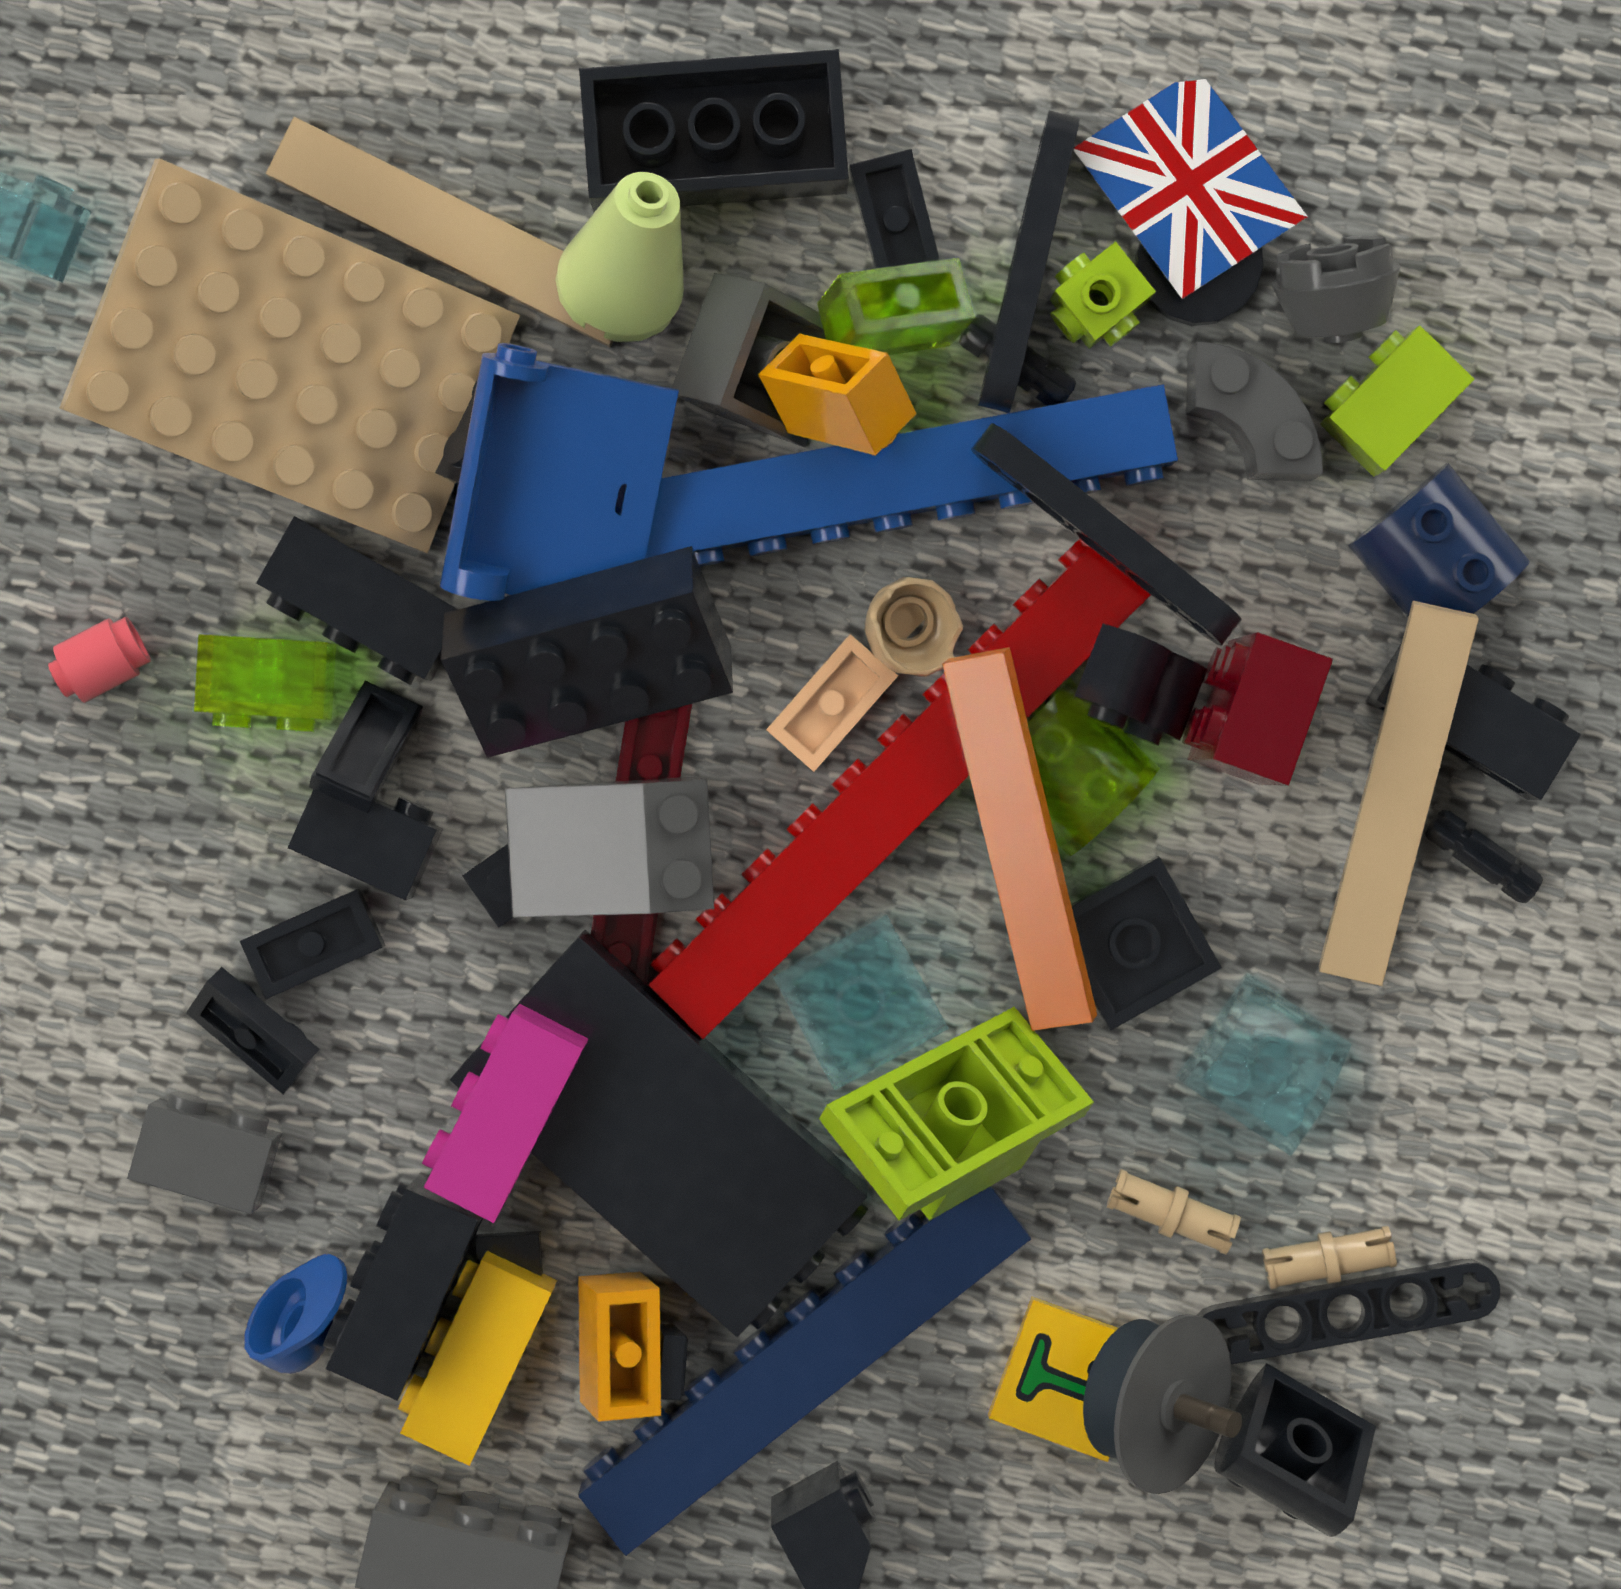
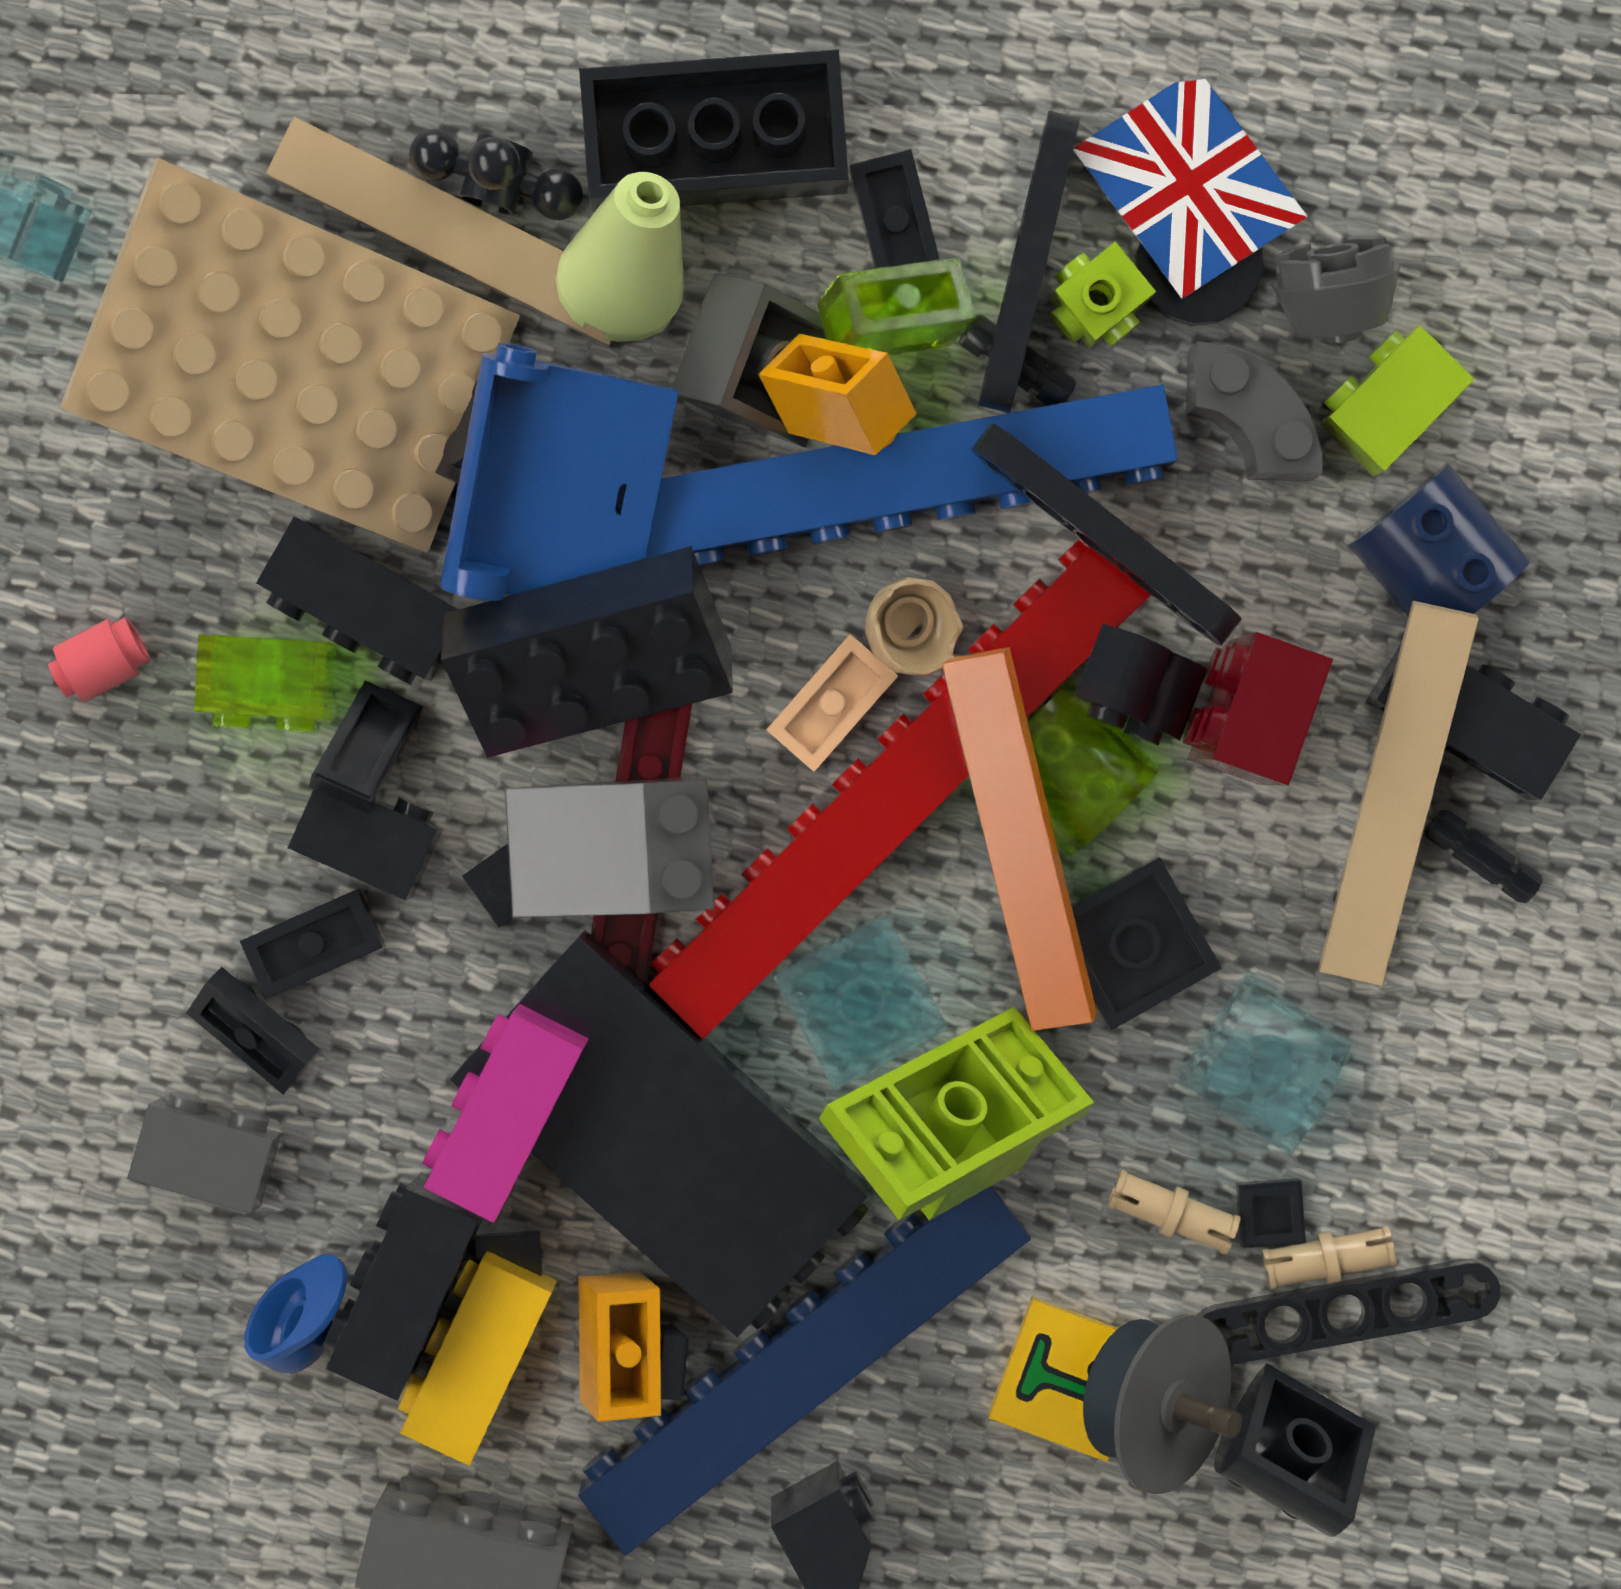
none -> black piece [409,129,583,220]
none -> black tile [1236,1178,1306,1248]

